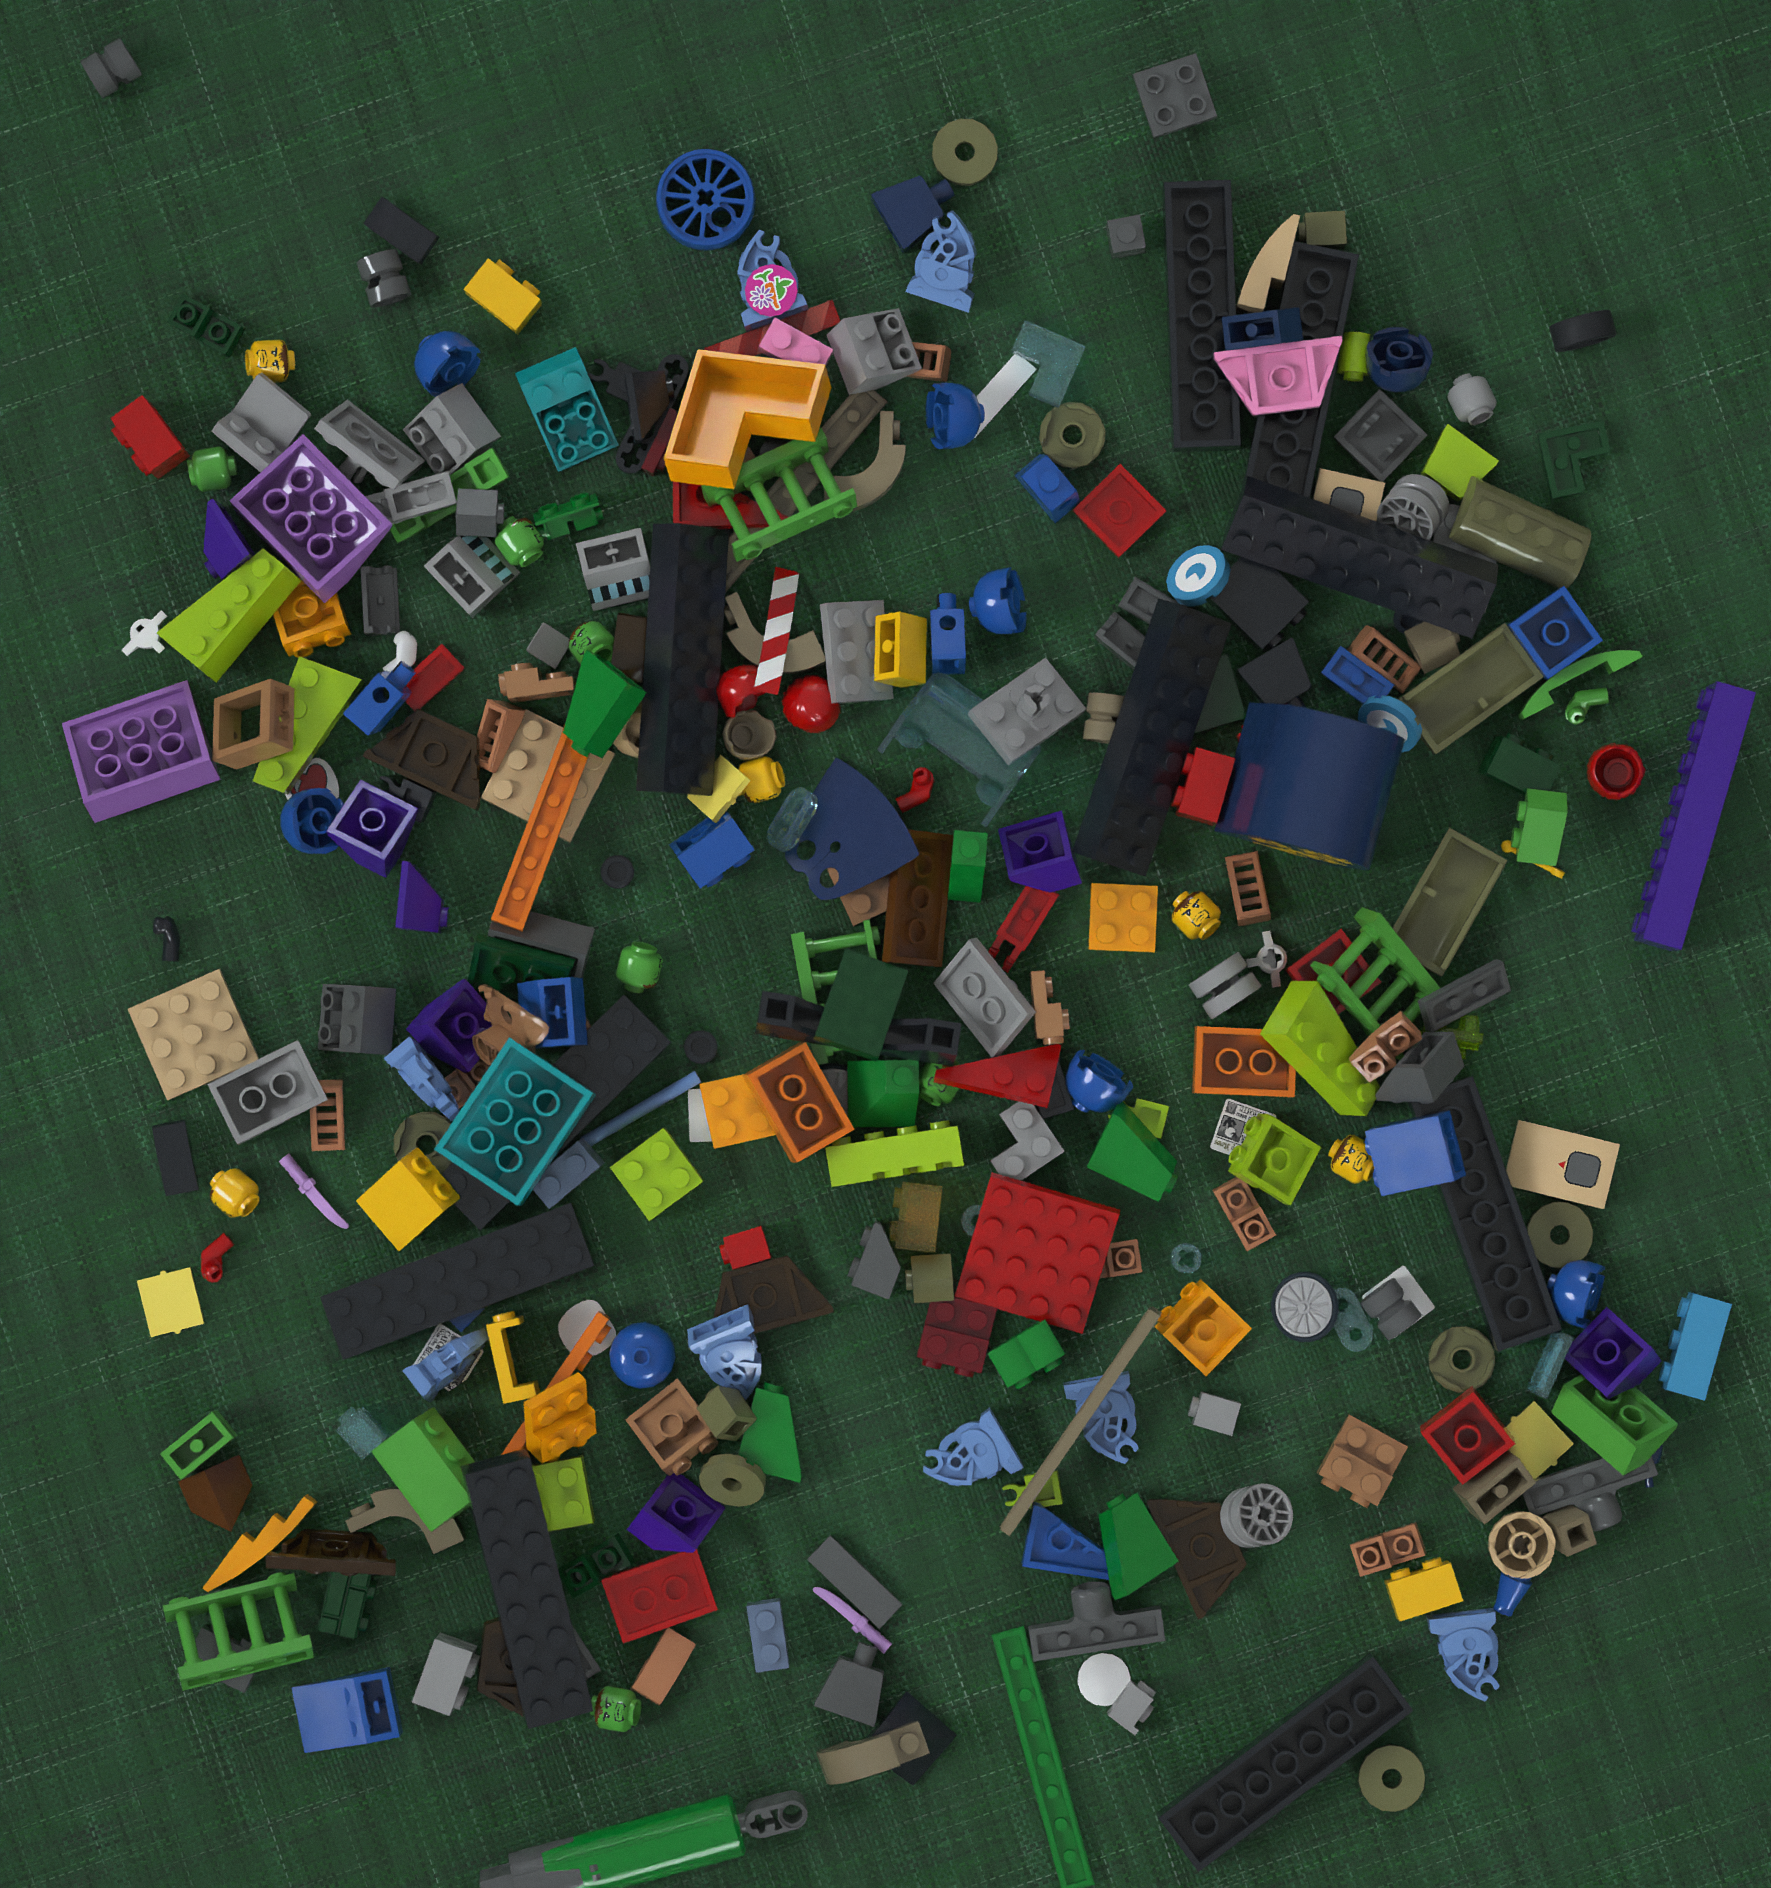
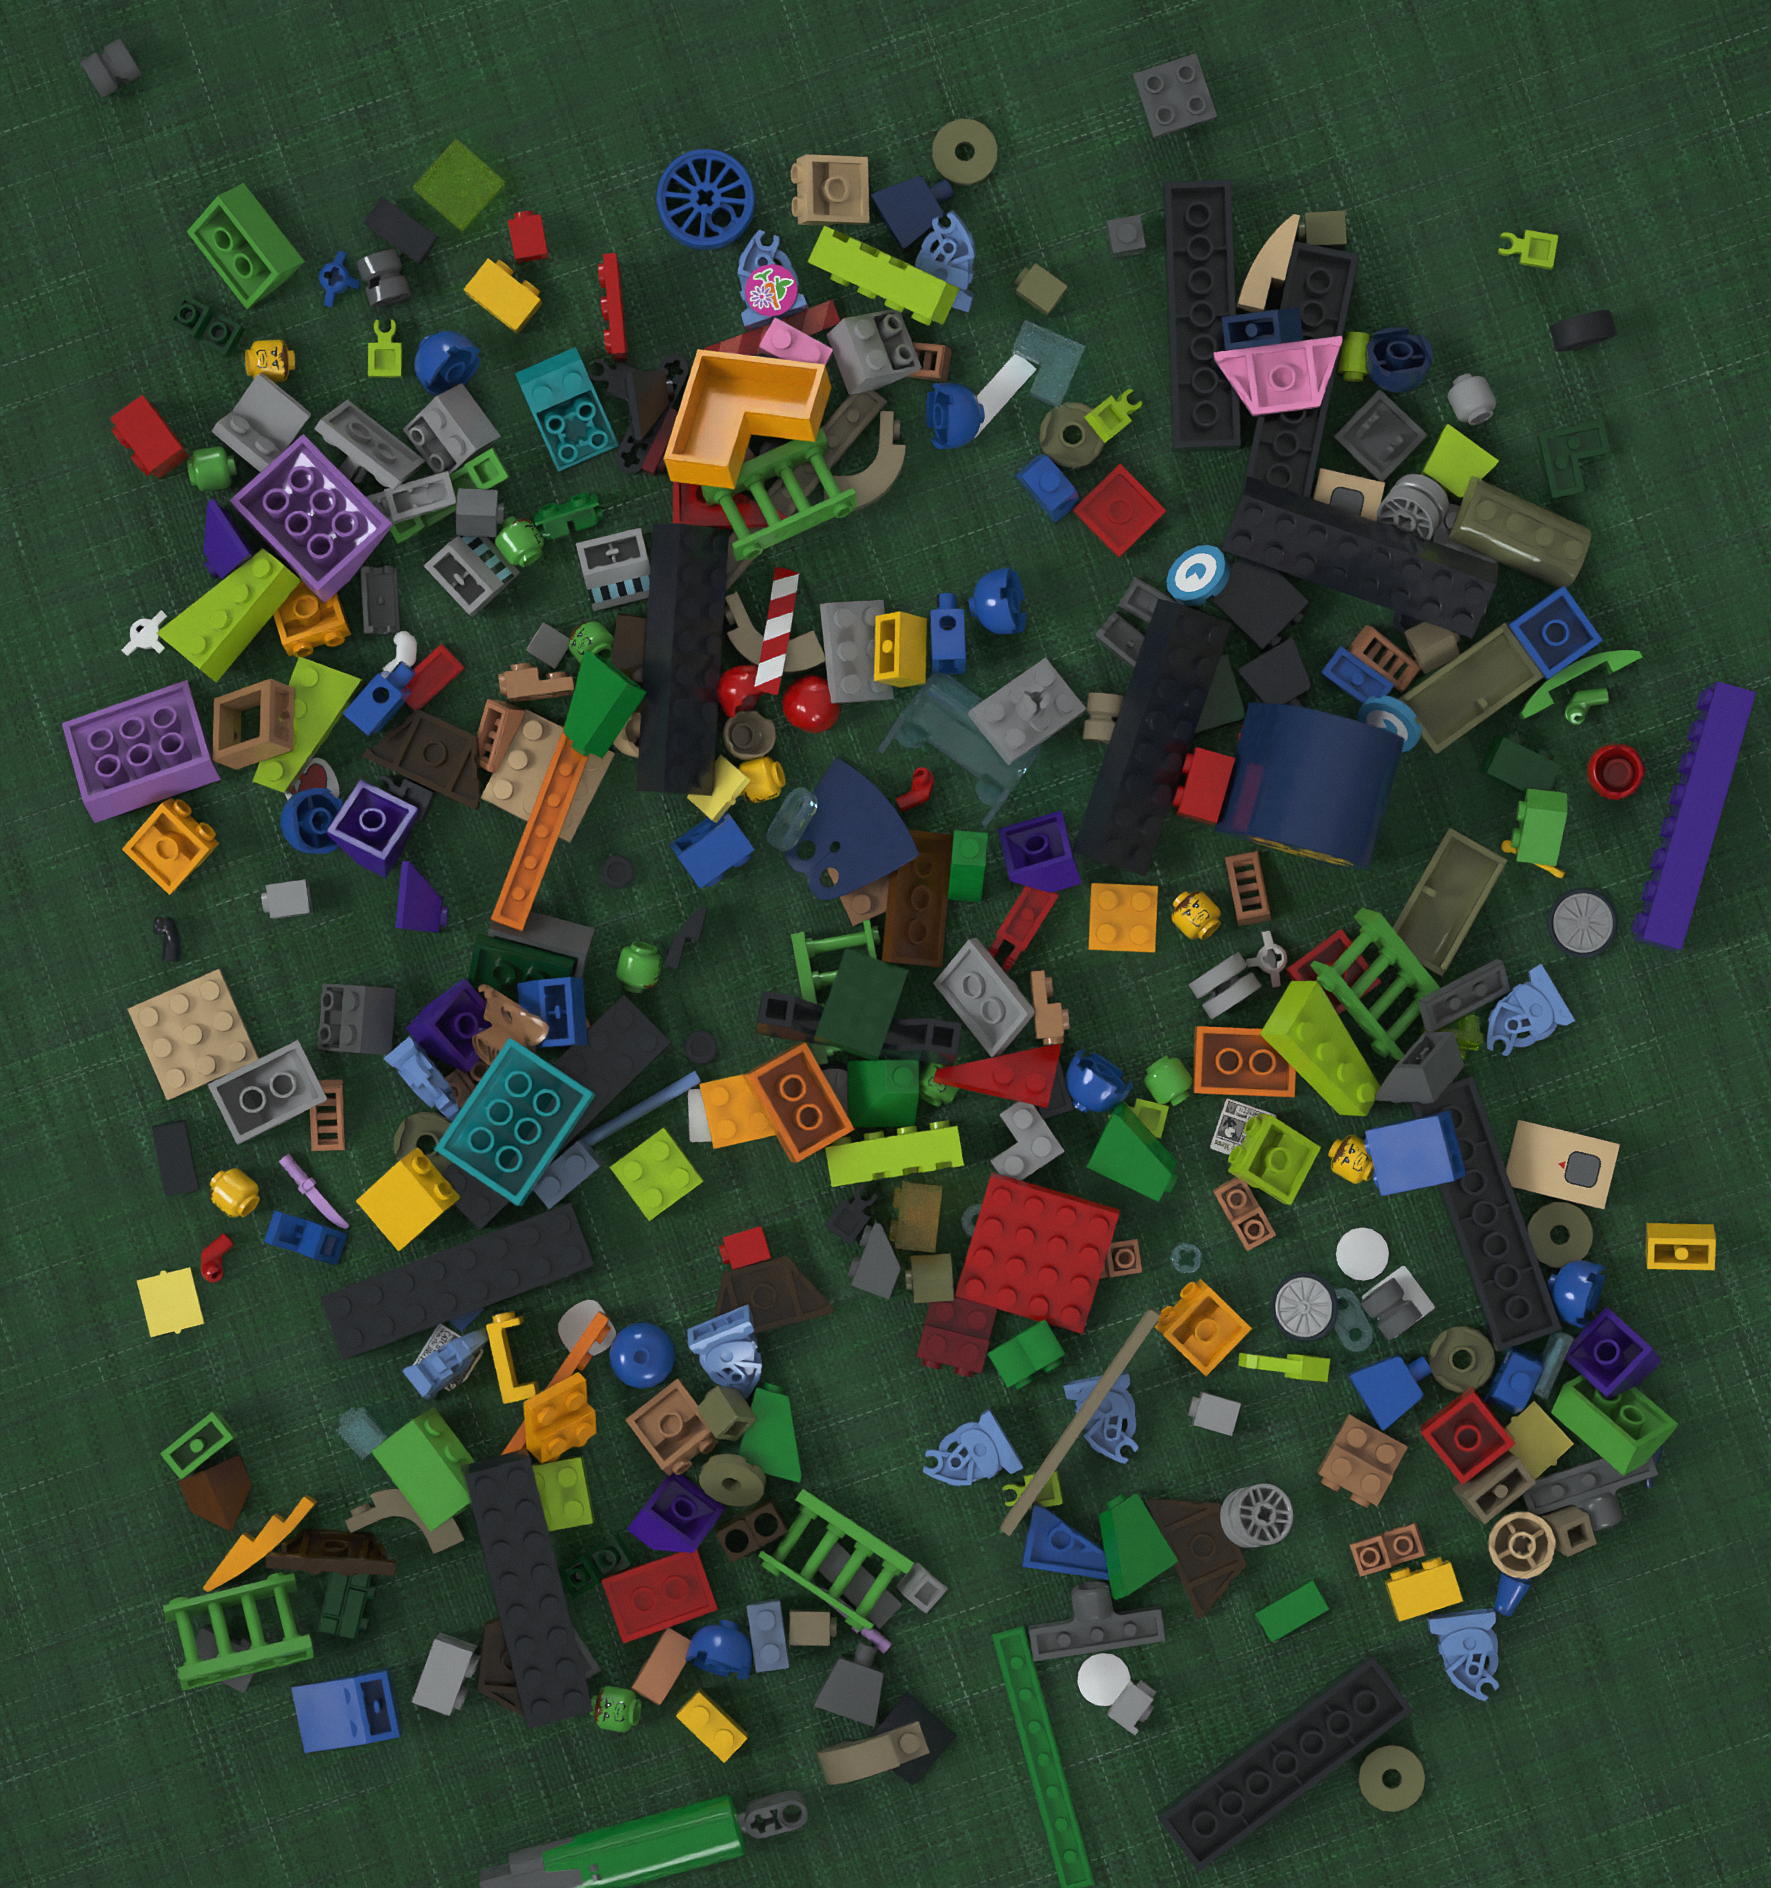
nougat slope [1349,1011,1422,1083] -> none
dark azure brick [1659,1292,1732,1401] -> none
none -> light orange plate [122,798,219,895]
none -> bright green slope [187,183,304,310]
none -> light grey brick [261,879,313,919]
none -> blue slope [264,1210,348,1265]
none -> blue piece [319,251,360,307]
none -> lime plate [368,320,402,378]
none -> clear neon green plate [412,139,506,233]
none -> red brick [508,211,549,264]
none -> red plate [598,253,628,362]
none -> black slope [664,906,708,970]
none -> yellow brick [676,1688,748,1763]
none -> blue cylinder [685,1620,753,1679]
none -> dark brown piece [715,1497,788,1563]
none -> bright green fence [759,1489,915,1632]
none -> dark tan brick [789,1609,837,1646]
none -> tan plate [791,154,870,226]
none -> lime wedge [808,225,960,326]
none -> black plate [824,1184,877,1245]
none -> light grey slope [896,1563,948,1614]
none -> olive brick [1014,263,1068,317]
none -> lime plate [1084,389,1142,443]
none -> bright green head [1144,1055,1193,1106]
none -> lime piece [1238,1353,1330,1382]
none -> green tile [1255,1580,1329,1643]
none -> white sticker [1336,1227,1389,1281]
none -> blue torso [1347,1354,1433,1430]
none -> blue torso [1484,1346,1544,1415]
none -> medium blue piece [1486,964,1575,1056]
none -> lime plate [1497,230,1559,270]
none -> light grey wheel [1548,888,1618,958]
none -> yellow brick [1645,1223,1716,1270]

